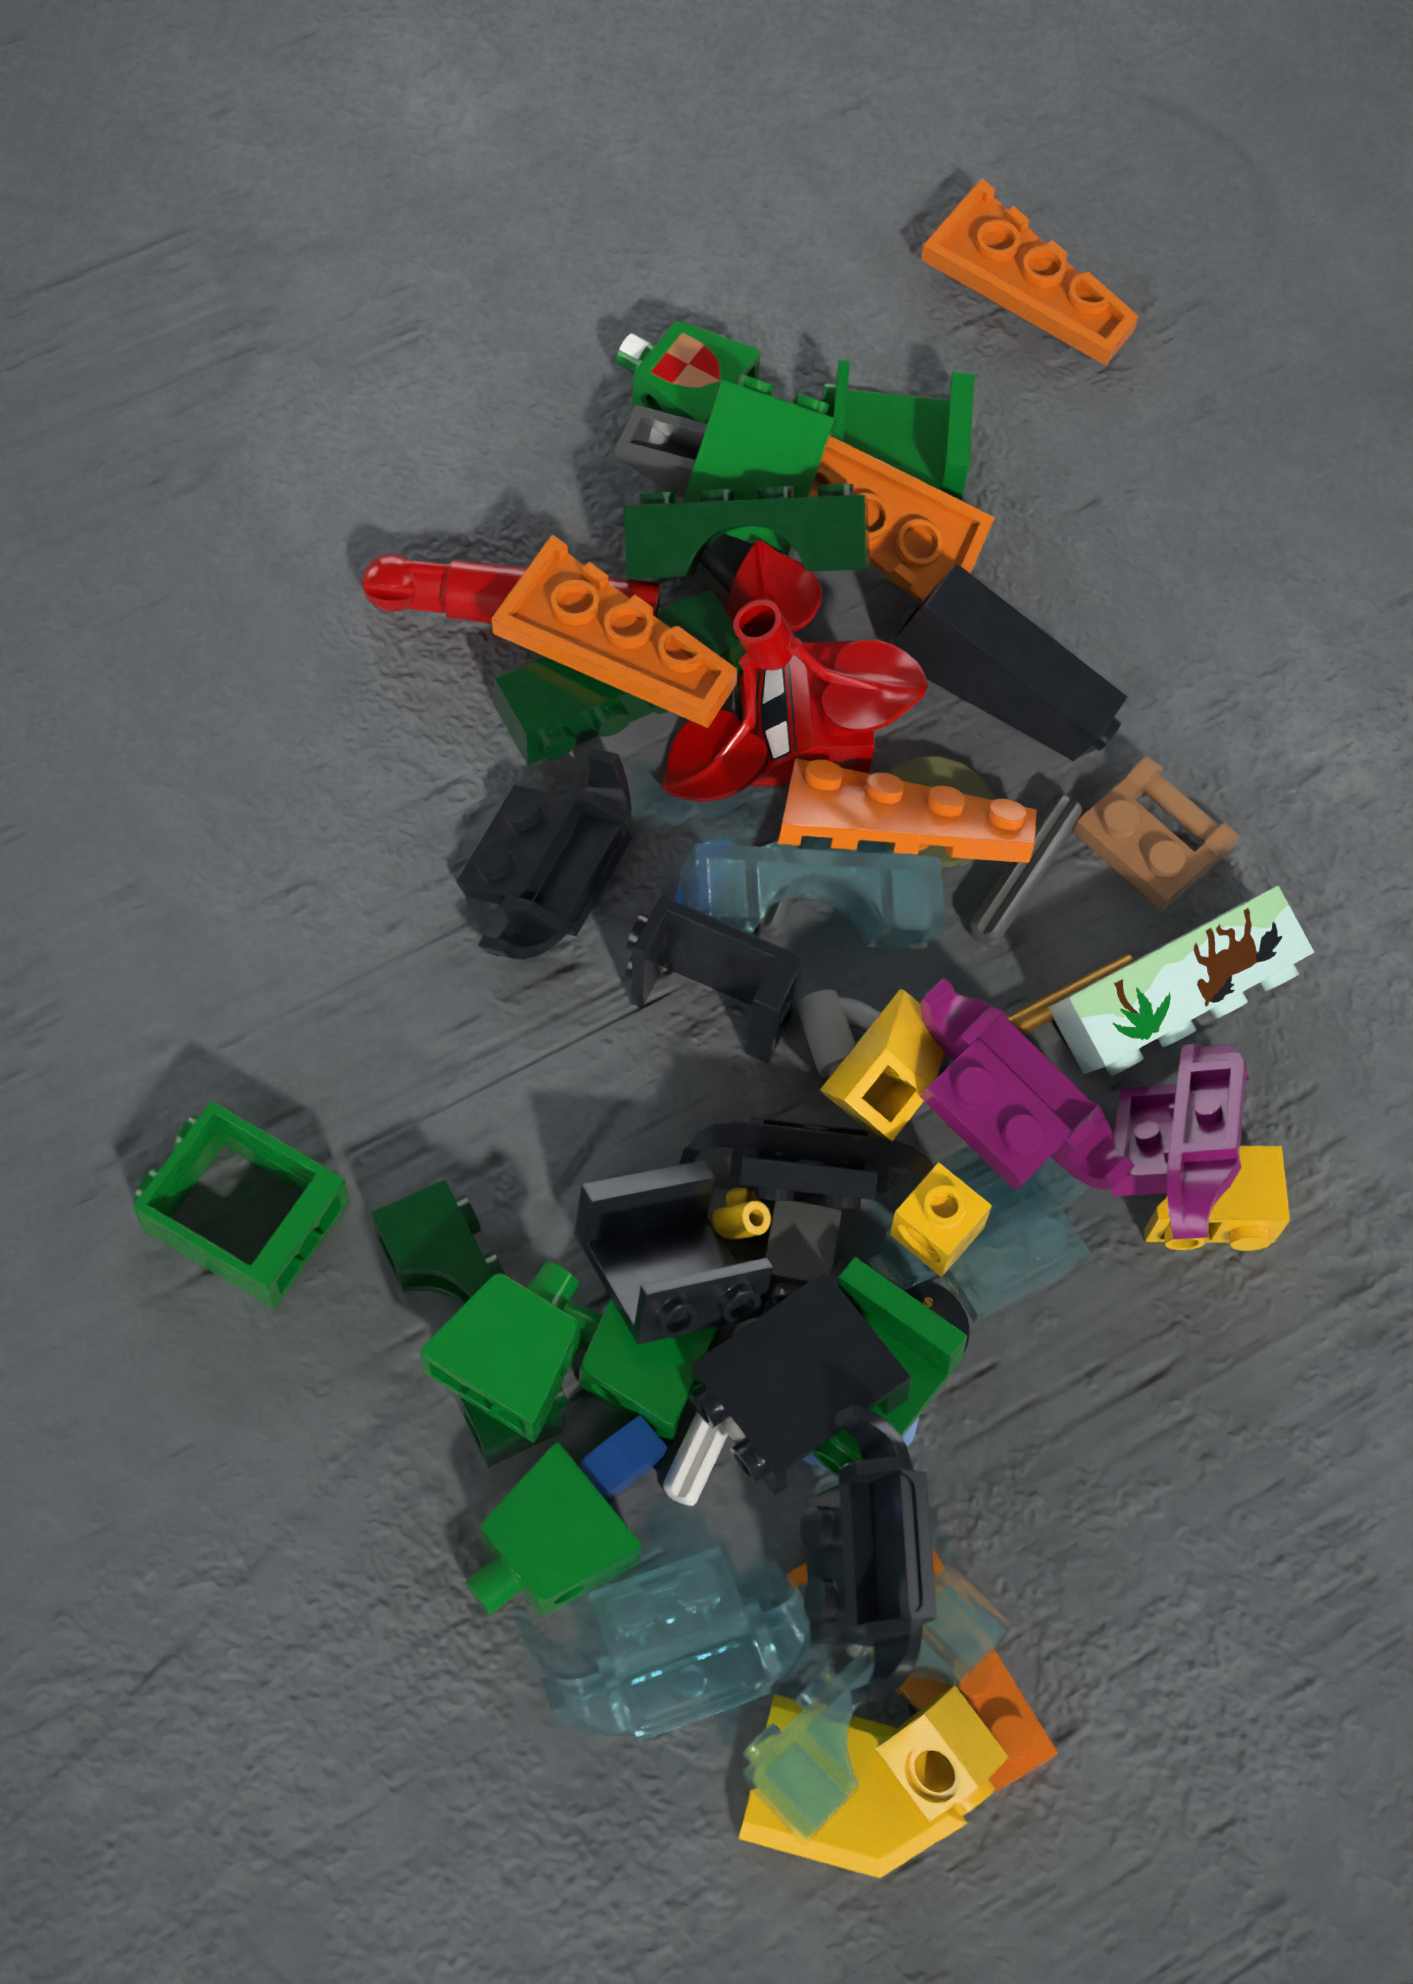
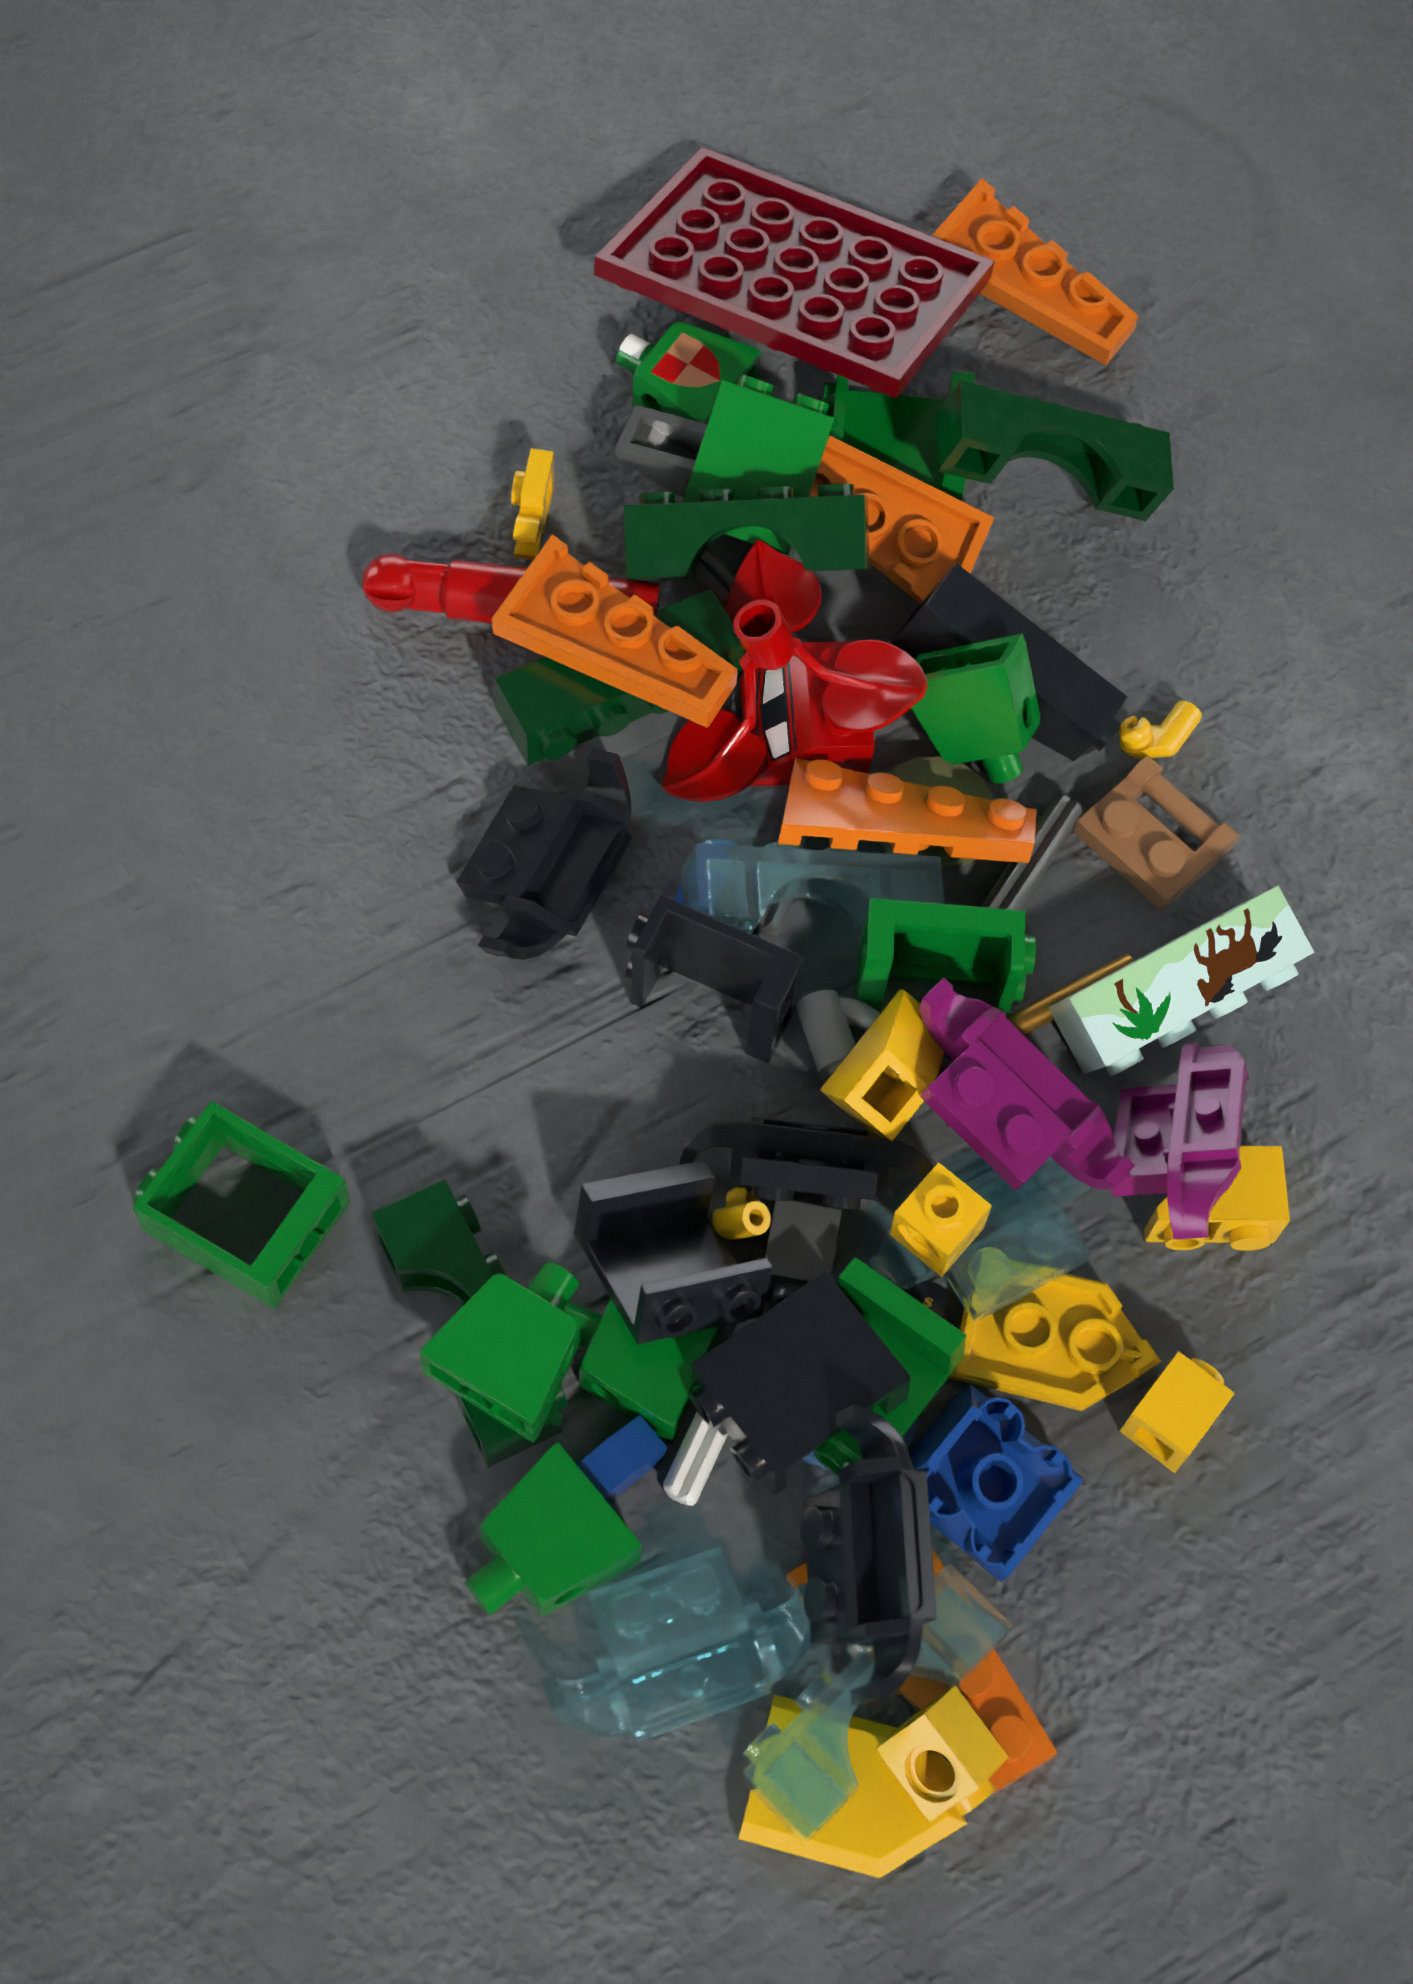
none -> yellow plate [511,448,554,560]
none -> dark red plate [594,147,995,398]
none -> green panel [855,898,1036,1016]
none -> blue slope [909,1385,1083,1582]
none -> green torso [911,634,1040,784]
none -> dark green arch [936,380,1174,521]
none -> yellow tile [950,1251,1161,1411]
none -> yellow arm [1118,701,1202,759]
none -> yellow brick [1119,1351,1235,1473]

